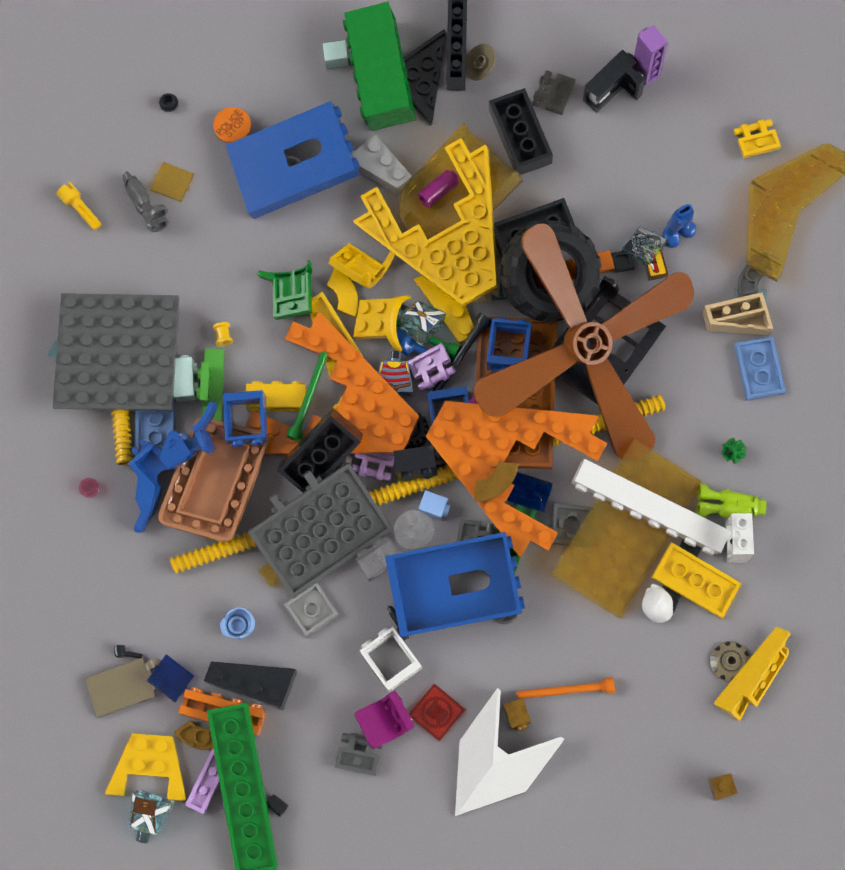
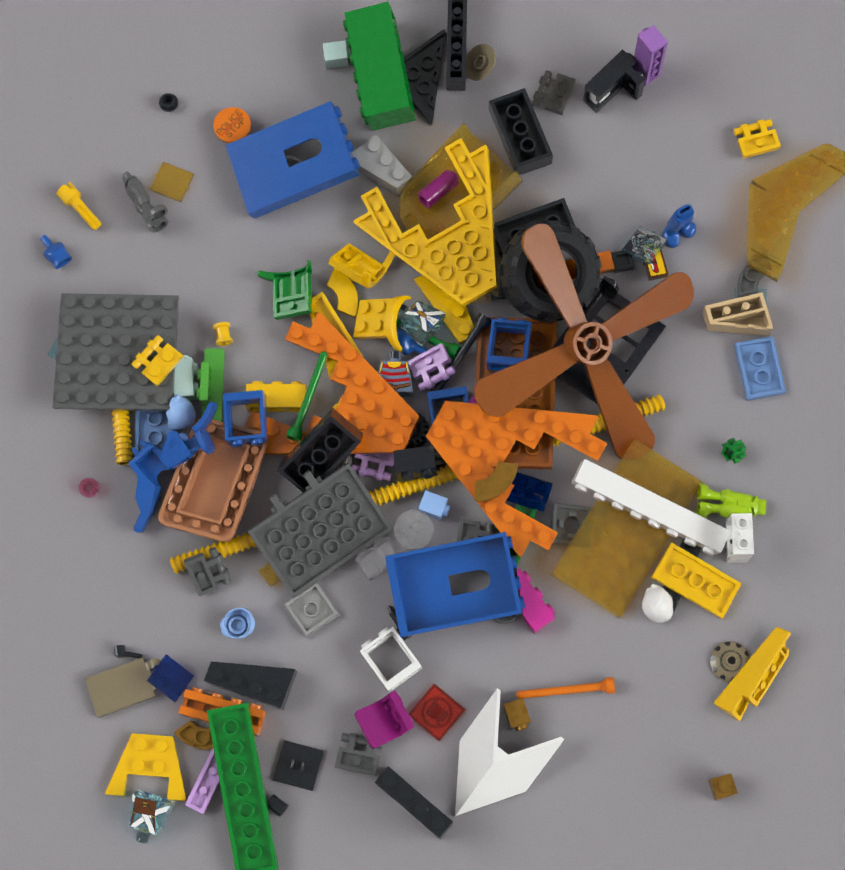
none -> blue piece [40,235,72,269]
none -> yellow plate [131,335,183,387]
none -> light blue hair [166,394,196,431]
none -> dark grey plate [184,547,231,596]
none -> black piece [273,740,324,791]
none -> black arch [375,766,453,840]
none -> dark pink slope [516,568,555,634]

